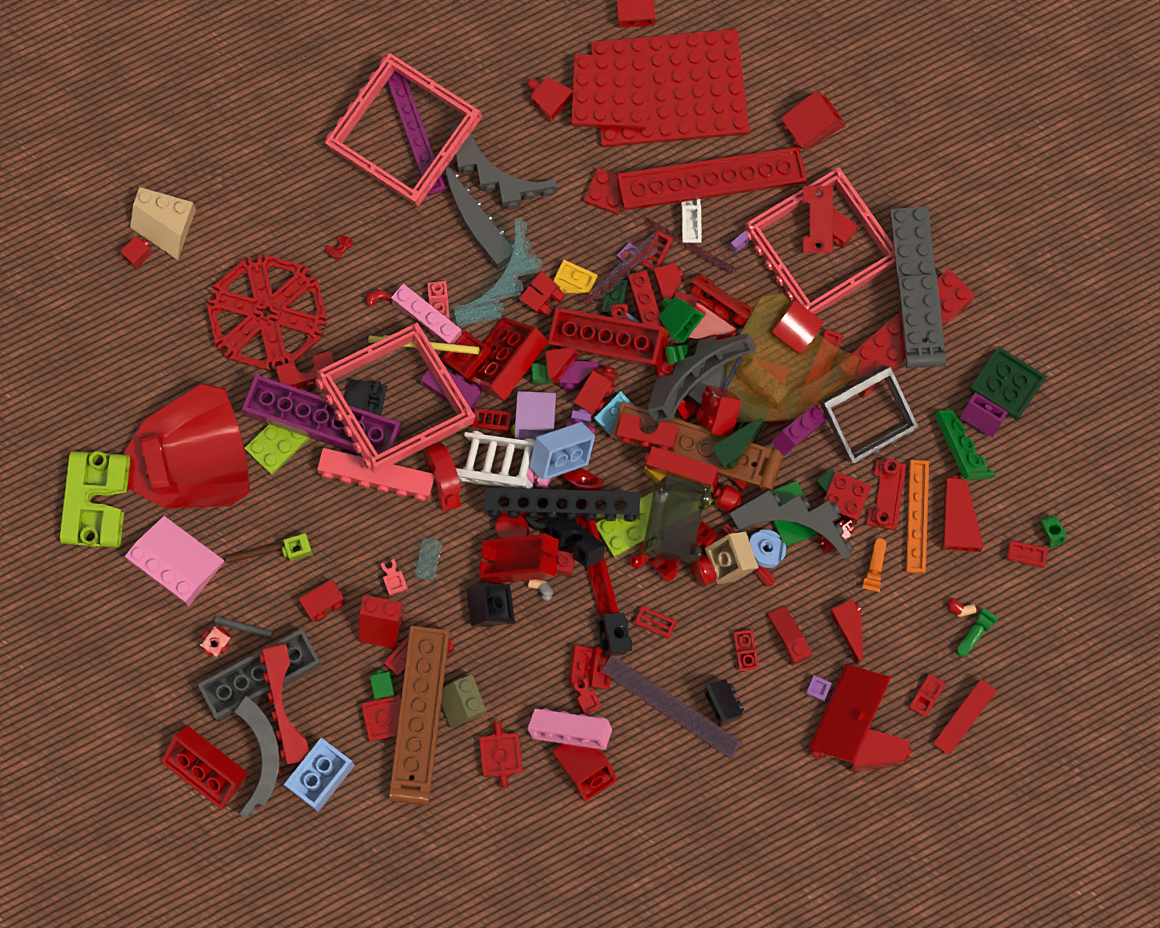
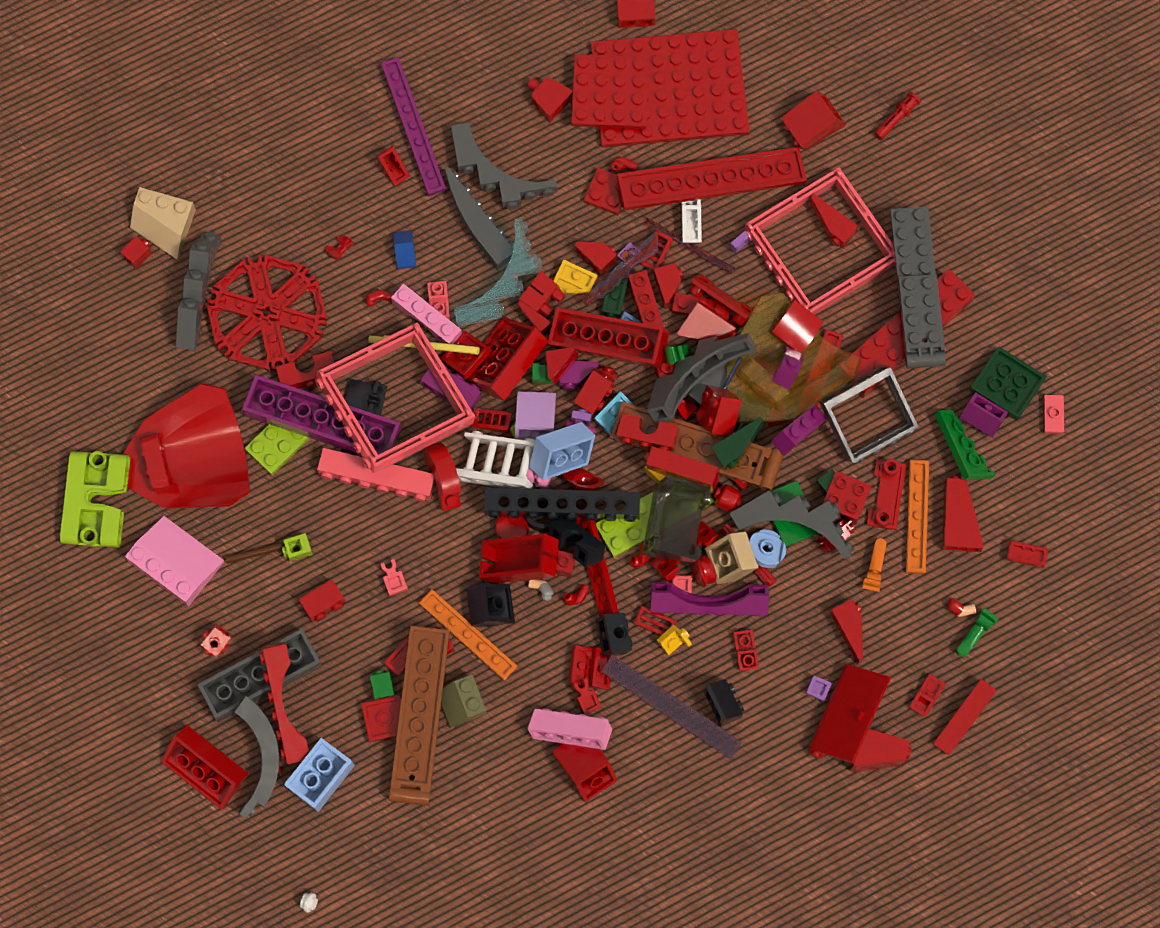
dark grey piece [215,616,273,639] -> none
coral window [325,53,482,207] -> none
red slope [358,595,405,649] -> none
clear light blue slope [415,538,443,581] -> none
red plate [479,721,523,789] -> none
red plate [610,304,629,320] -> none
green torso [660,297,705,343] -> none
red slope [767,606,812,666] -> none
red brick [803,185,833,253] -> none
green leg [1039,515,1067,548] -> none
none -> dark grey arch [176,232,221,350]
none -> white plate [300,893,318,913]
none -> red slope [377,146,410,186]
none -> blue slope [393,231,416,269]
none -> orange tile [419,589,518,681]
none -> red slope [517,300,552,335]
none -> red arm [563,584,591,606]
none -> red slope [574,242,617,276]
none -> red arm [610,157,639,172]
none -> magenta arch [651,582,769,616]
none -> yellow bracket [657,625,692,655]
none -> coral tile [672,575,692,593]
none -> magenta slope [772,346,804,389]
none -> red pin [874,91,921,140]
none -> coral plate [1043,395,1064,434]

